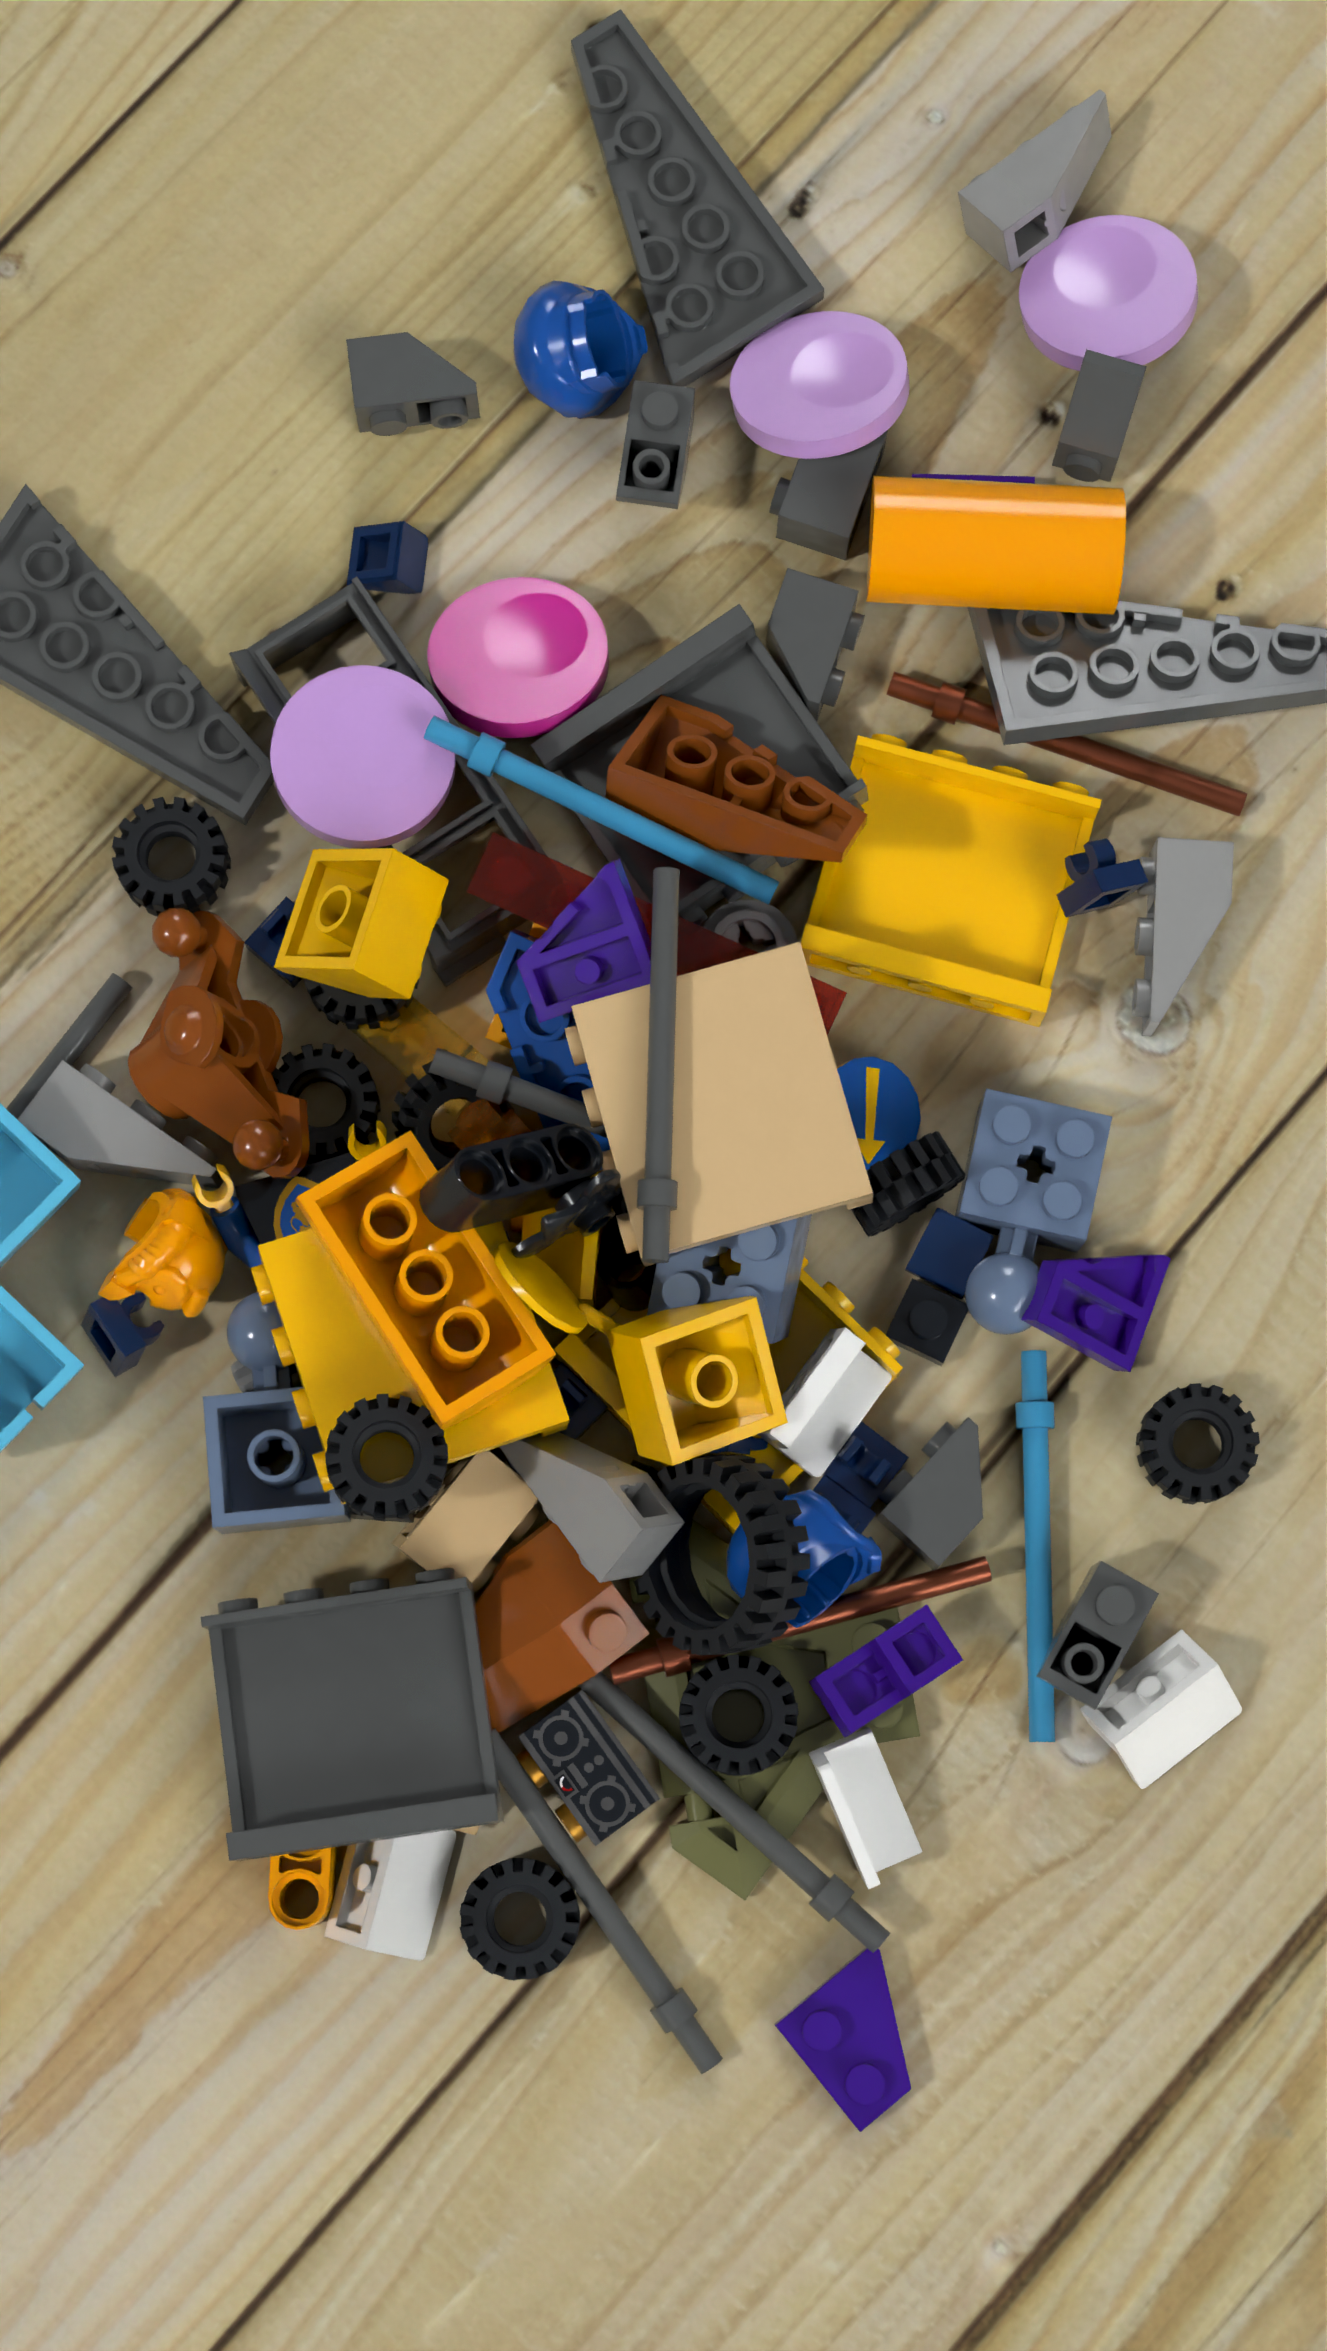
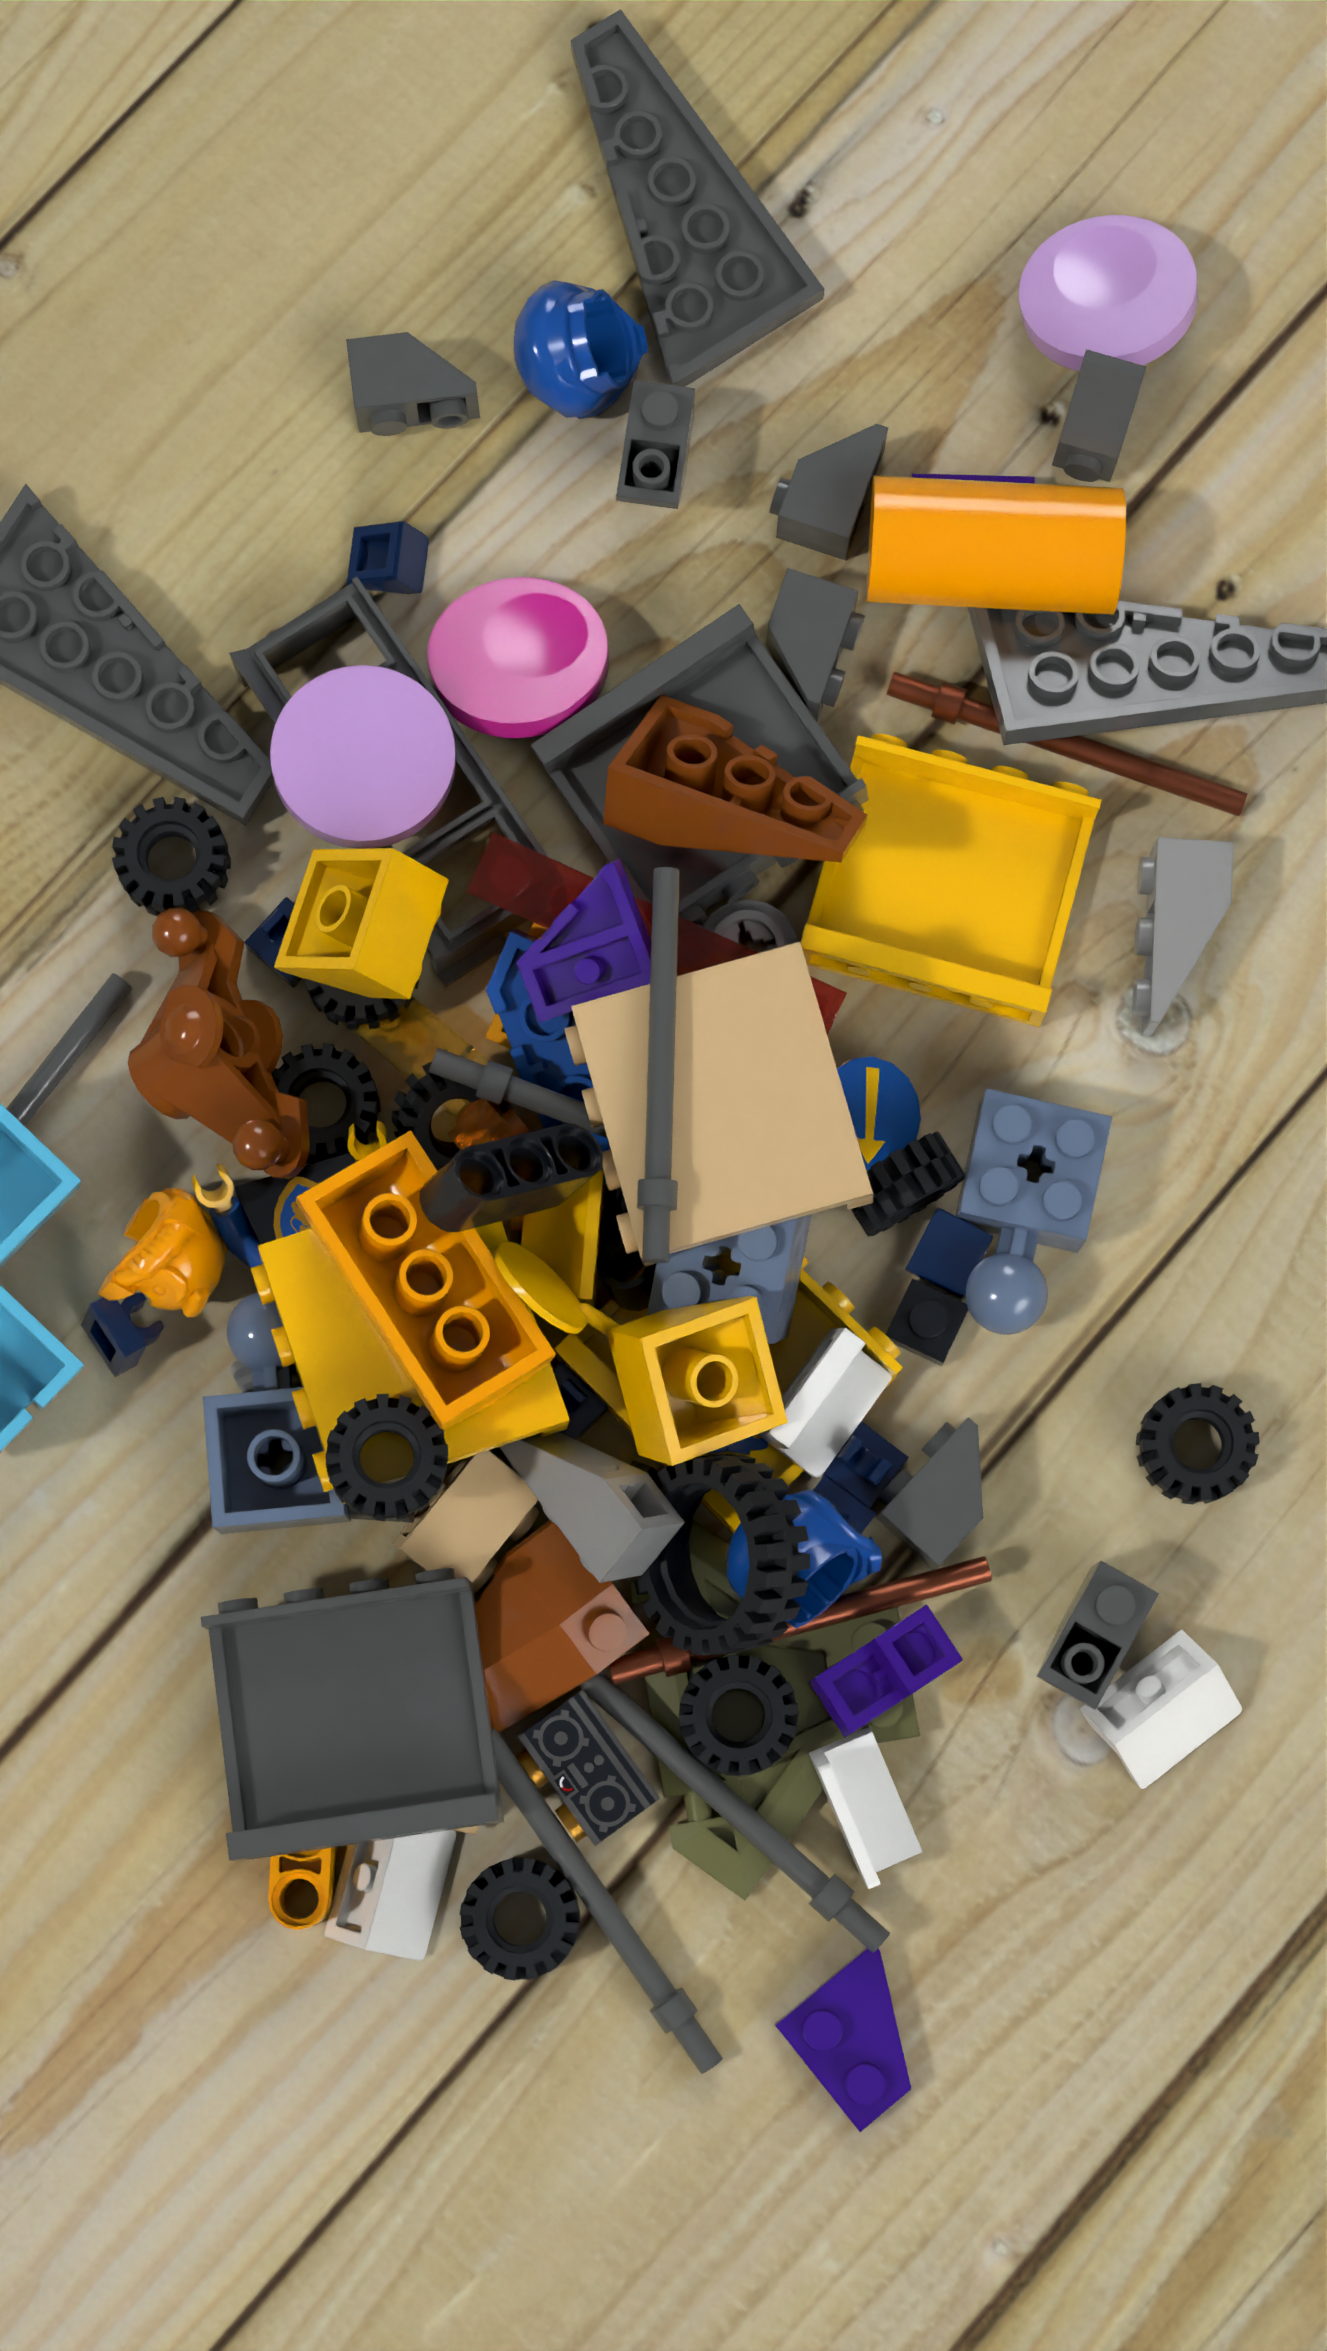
light grey slope [17,1060,223,1188] -> none
dark azure bar [424,715,779,905] -> none
black plate [511,1169,621,1258] -> none
lavender piece [730,311,910,459] -> none
light grey slope [958,90,1112,273] -> none
dark azure bar [1015,1350,1055,1742] -> none
dark purple wing [1021,1254,1171,1372] -> none
dark blue tile [1056,838,1149,918] -> none

